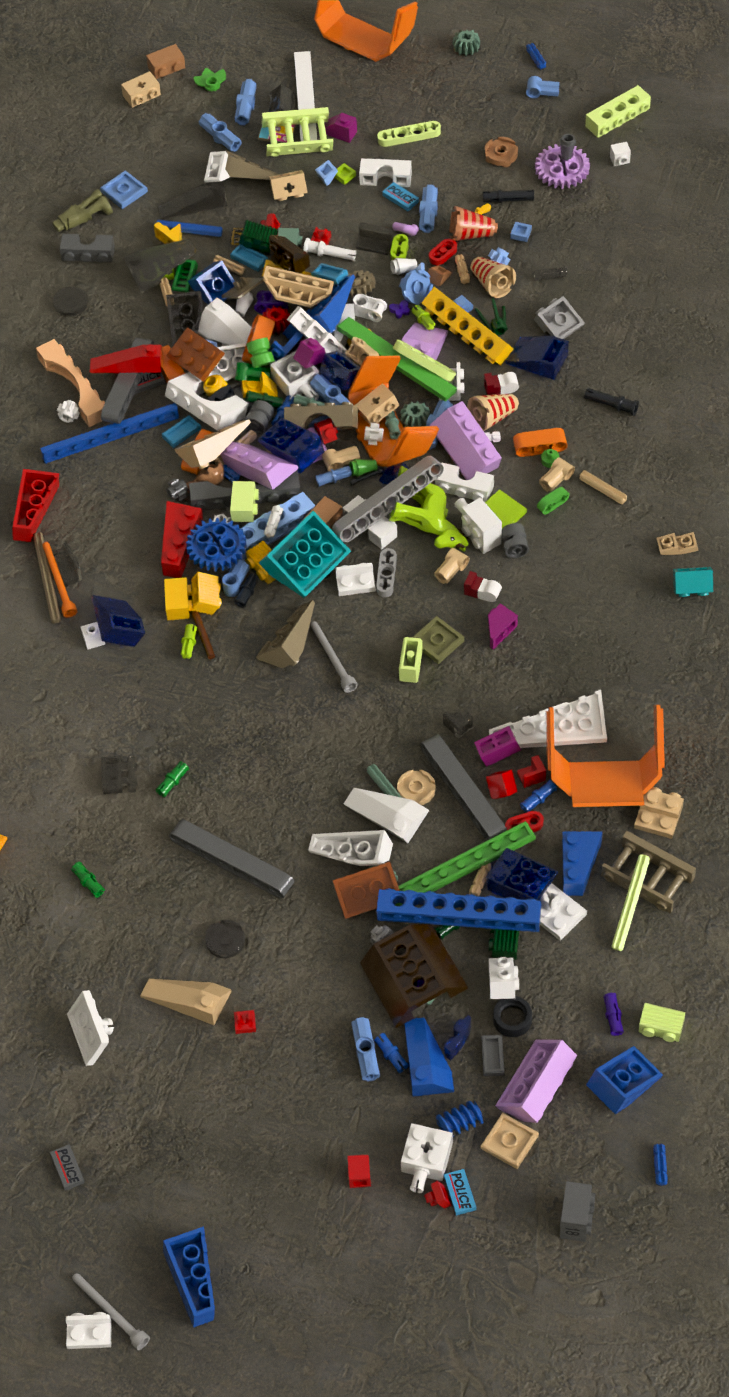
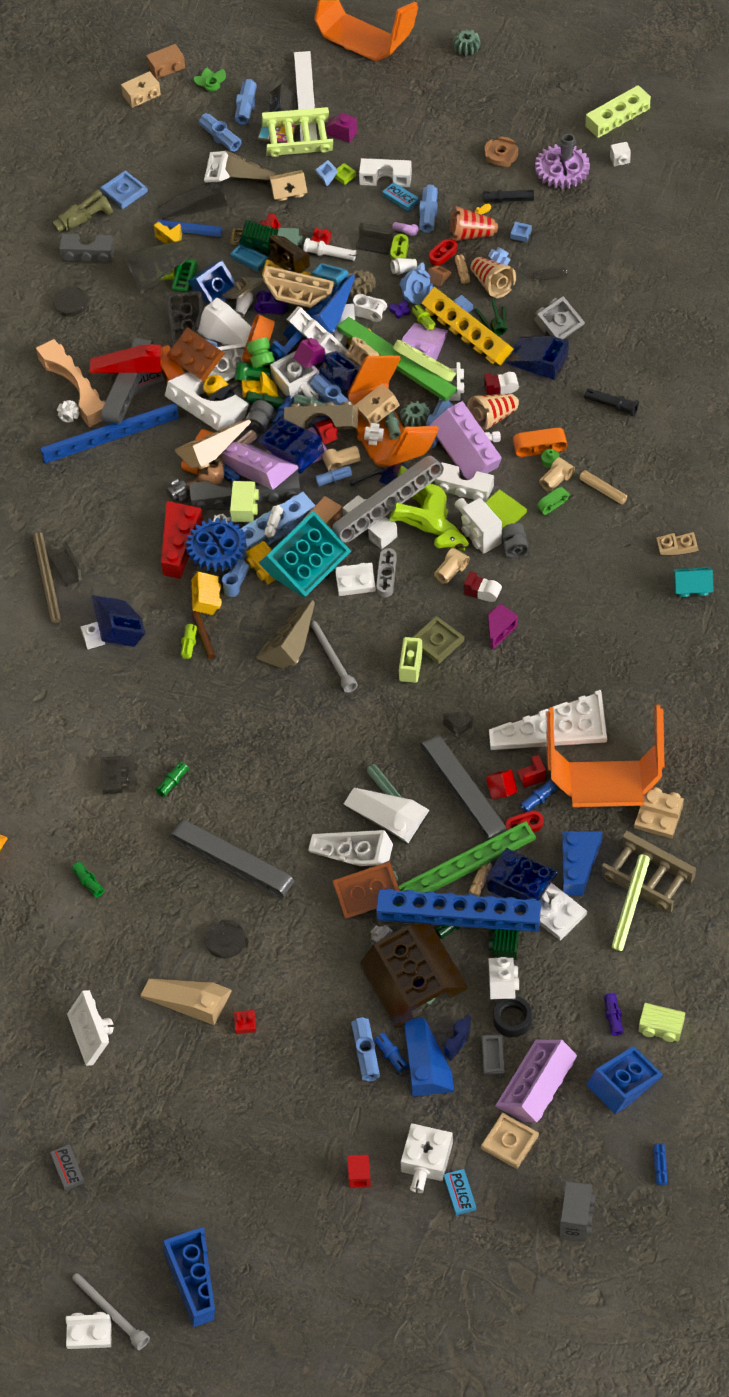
red wedge [12,469,59,542] -> none
orange piece [43,542,78,618] -> none
tan axle [159,277,175,307] -> none
dark azure tile [162,415,201,448] -> none
yellow brick [164,577,193,620] -> none
tan axle [213,255,245,276] -> none
black axle [234,573,259,608] -> none
red gear [262,305,290,335] -> none
bright green cone [349,459,377,477] -> none
yellowish green beam [377,121,441,147] -> none
tan tile [397,770,436,805] -> none
red tile [424,1181,452,1209] -> none
blue piece [436,1101,484,1135] -> none
magenta hinge [474,726,521,767] -> none
blue axle [526,43,546,70] -> none
medium blue piece [526,76,560,98] -> none

